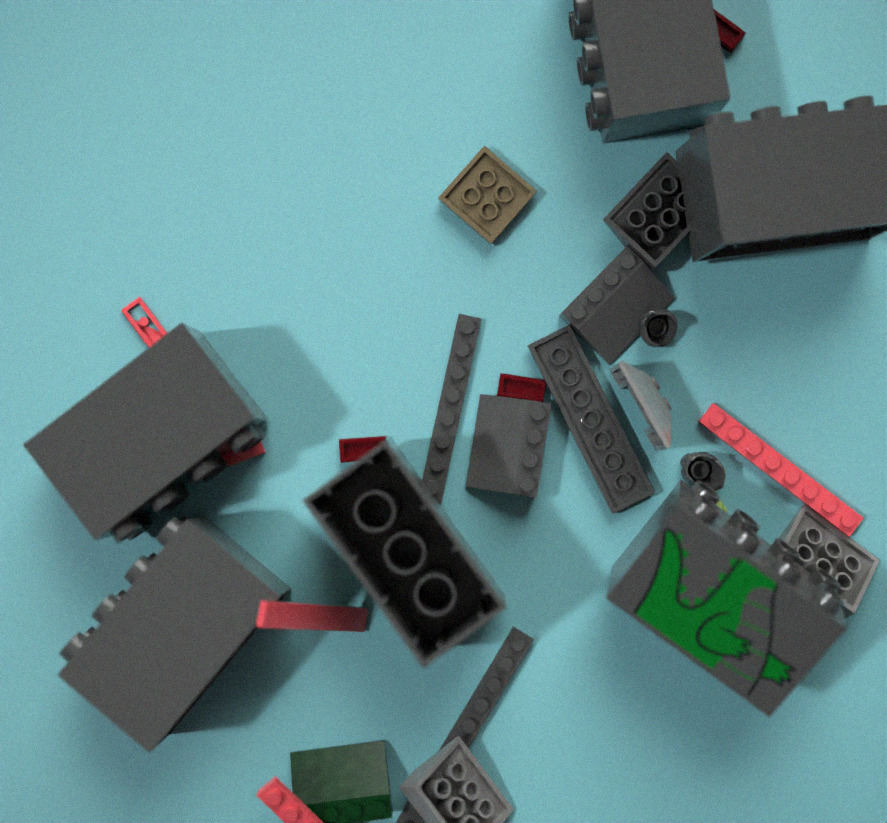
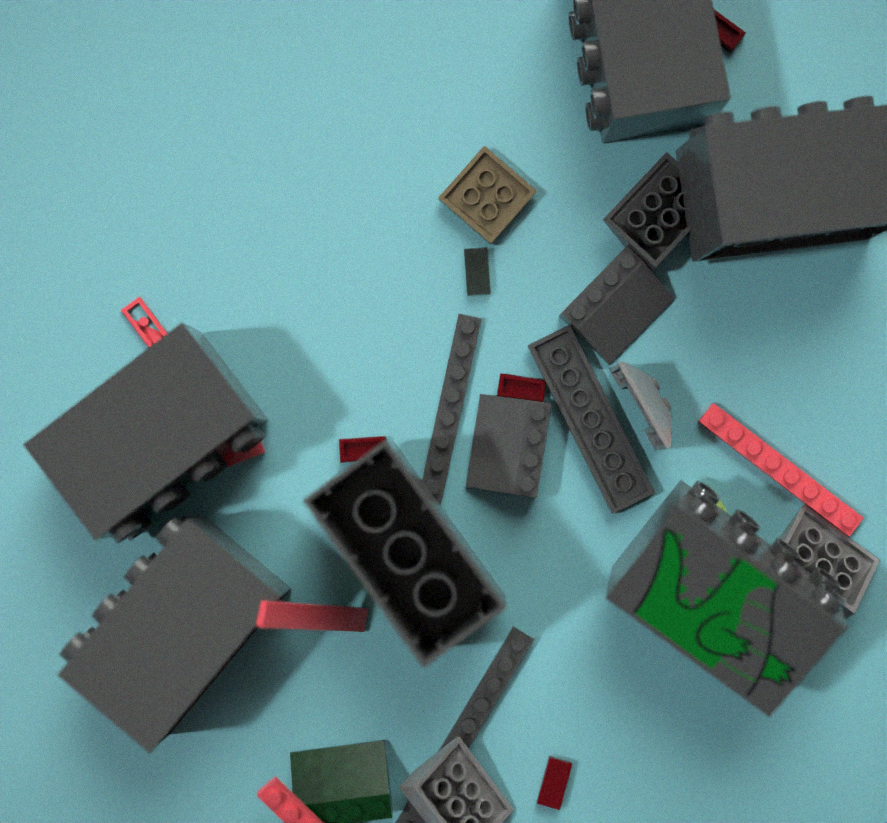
dark grey hat [640,309,678,347] -> none
dark grey hair [680,452,726,491] -> none
none -> clear smoke tile [464,247,491,296]
none -> dark red tile [536,756,572,810]

